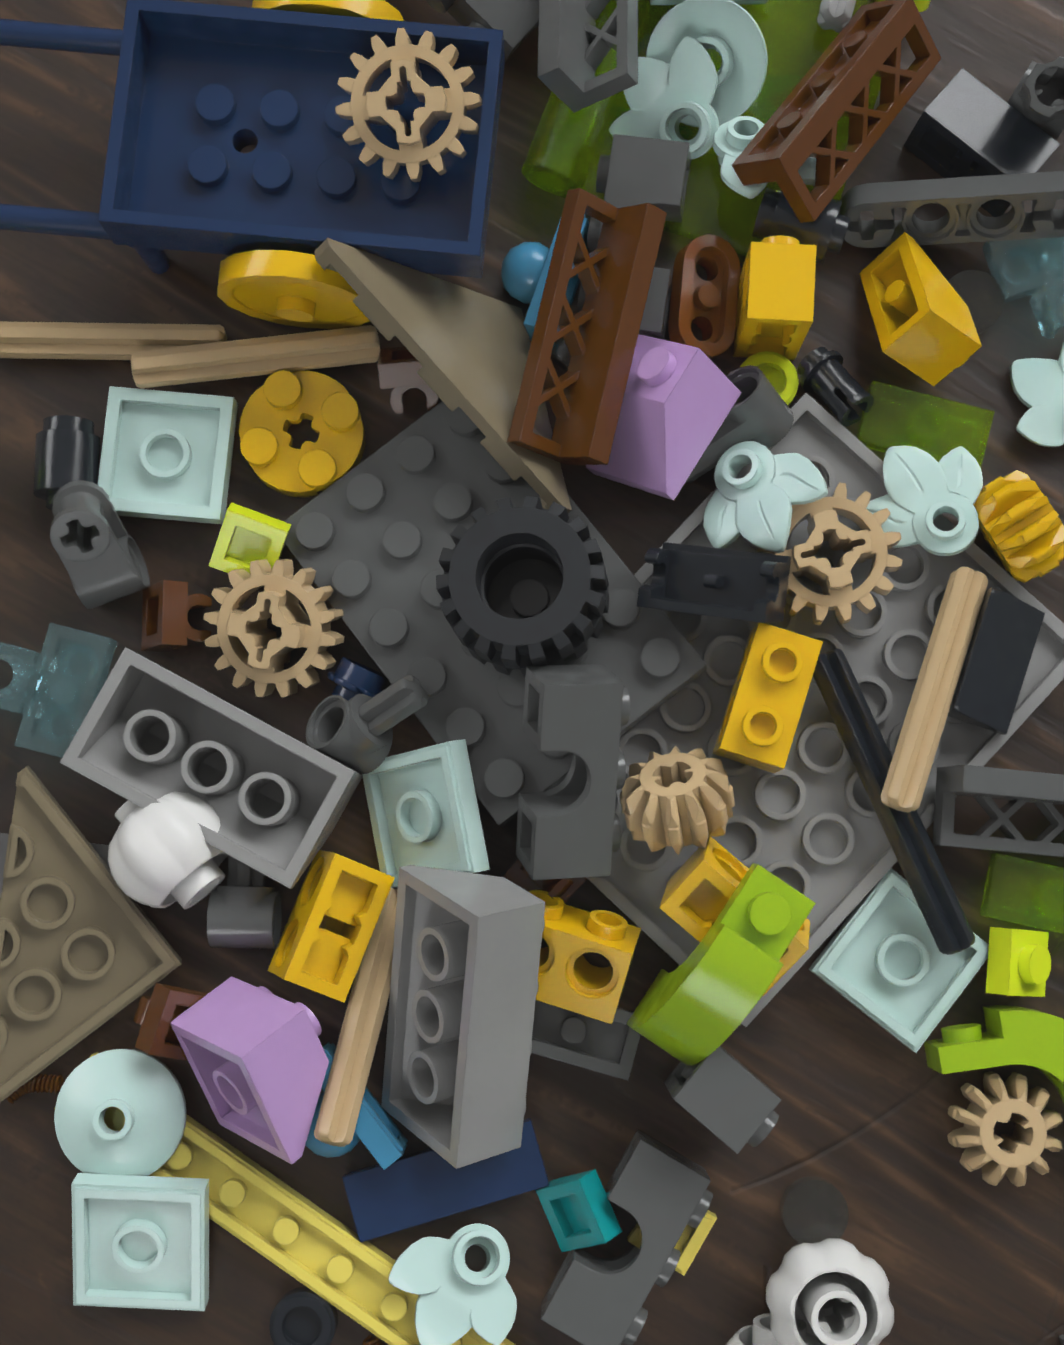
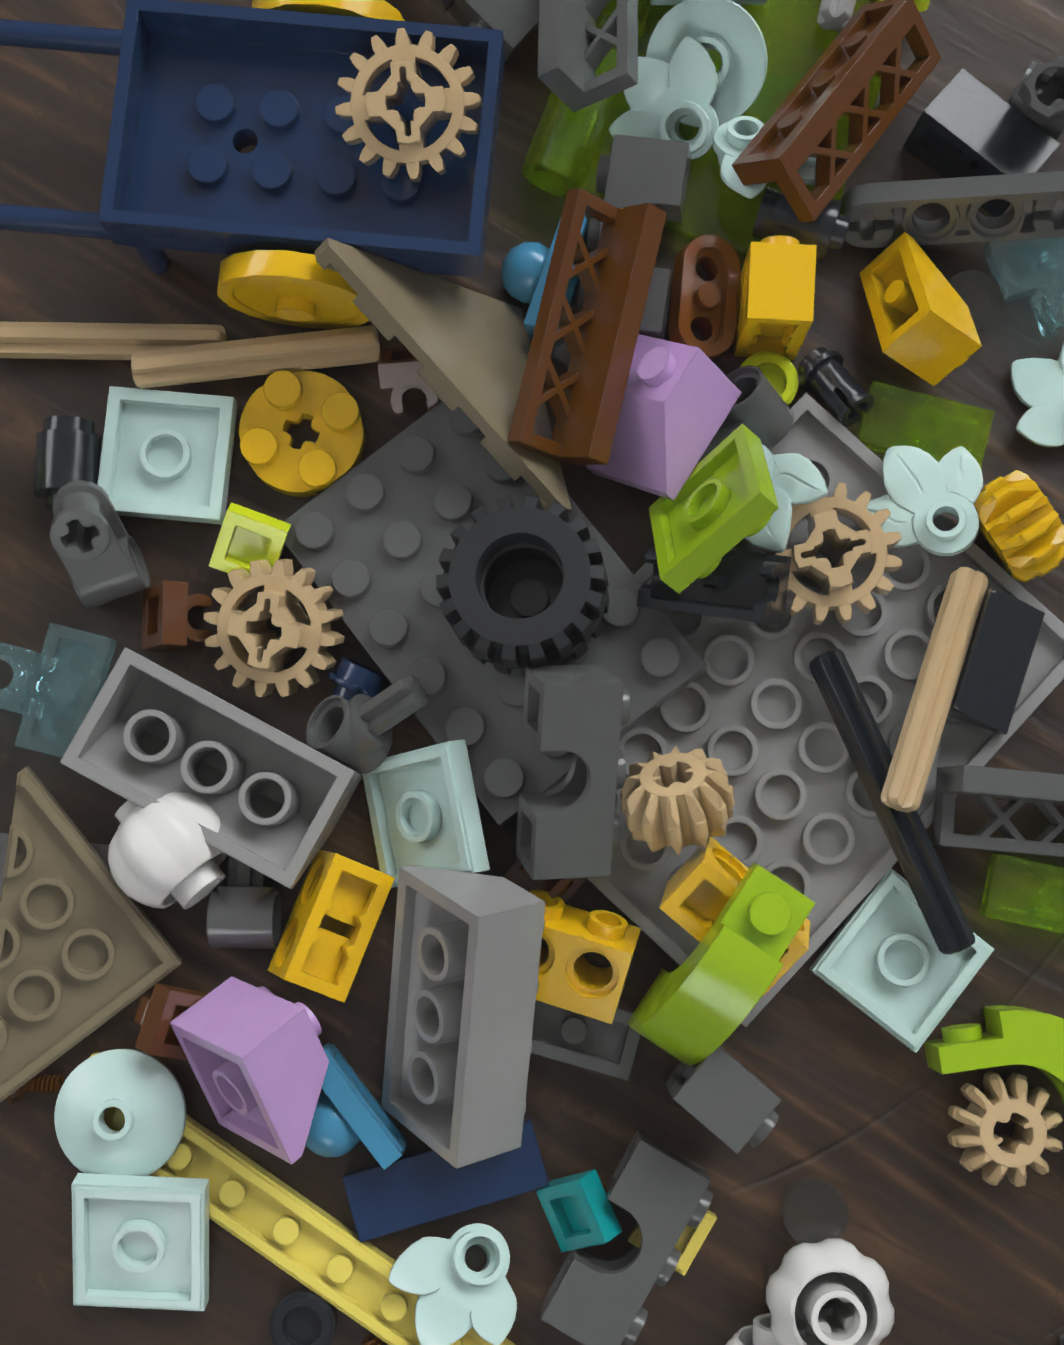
tan axle [314,888,398,1147] -> none
yellow brick [712,622,823,773] -> none
neon yellow plate [986,927,1051,997] -> none
none -> lime plate [649,423,779,594]

